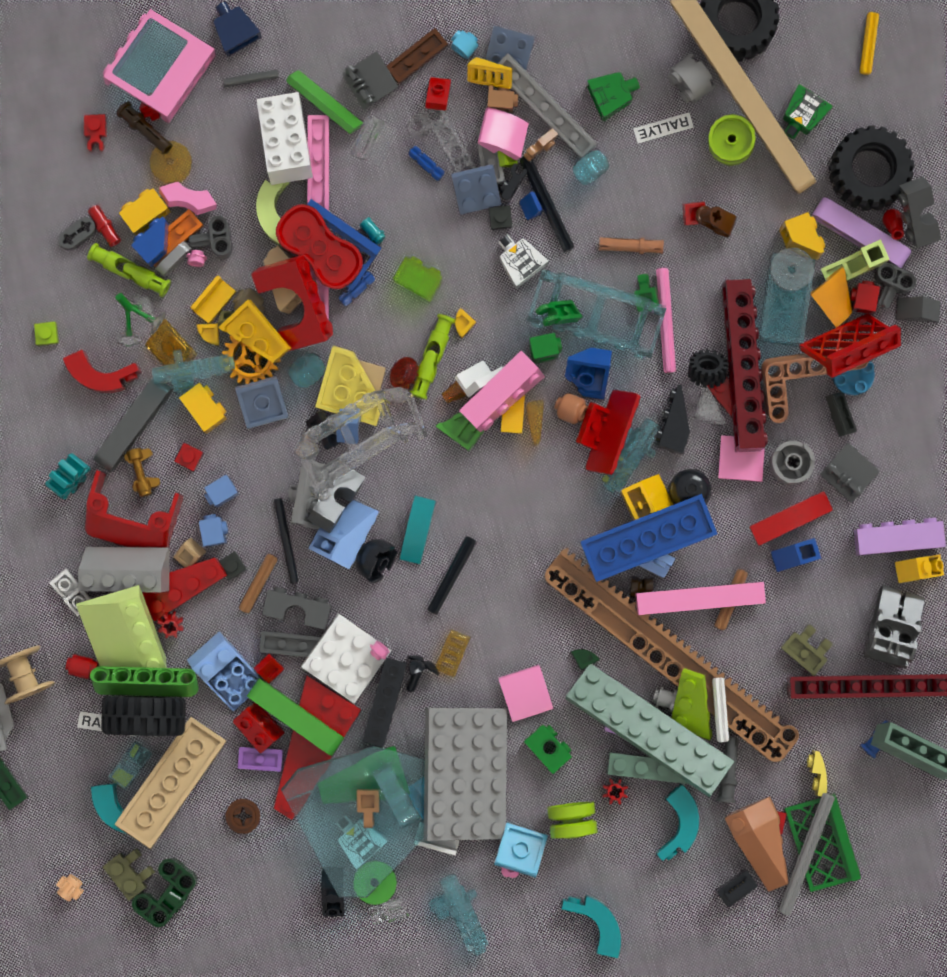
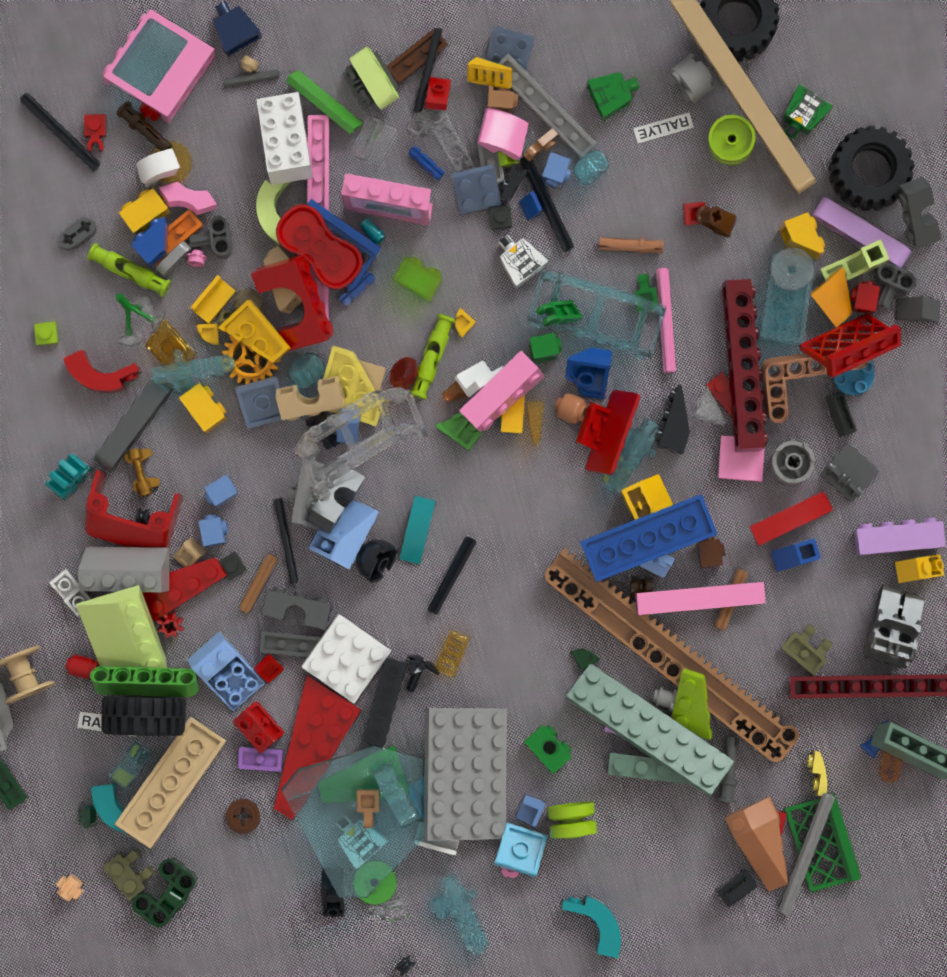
red pin [88,205,121,247] -> none
red plate [174,443,204,471] -> none
bright green beam [247,678,344,756] -> none
bright pink plate [370,641,390,660] -> none
medium azure plate [451,30,479,59] -> none
bright pink slope [498,665,553,722] -> none
red gear [602,778,628,804] -> none
teal arch [656,783,699,861] -> none
black cylinder [669,469,712,504] -> none
black tyre [688,349,728,388] -> none
white axle [712,677,729,742] -> none
yellow axle [860,12,879,75] -> none
red cone [882,209,904,240] -> none
none -> black axle [20,93,101,171]
none -> clear green slope [78,804,96,829]
none -> white brick [136,148,180,189]
none -> black bush [136,508,150,525]
none -> tan plate [239,55,259,73]
none -> tan arch [275,376,345,421]
none -> bright pink panel [341,173,433,226]
none -> yellowish green beam [350,46,399,110]
none -> black bush [394,955,415,976]
none -> black bar [413,27,442,113]
none -> medium blue panel [516,794,546,828]
none -> medium blue brick [542,152,571,188]
none -> reddish brown brick [696,536,725,568]
none -> clear orange beam [879,751,903,783]

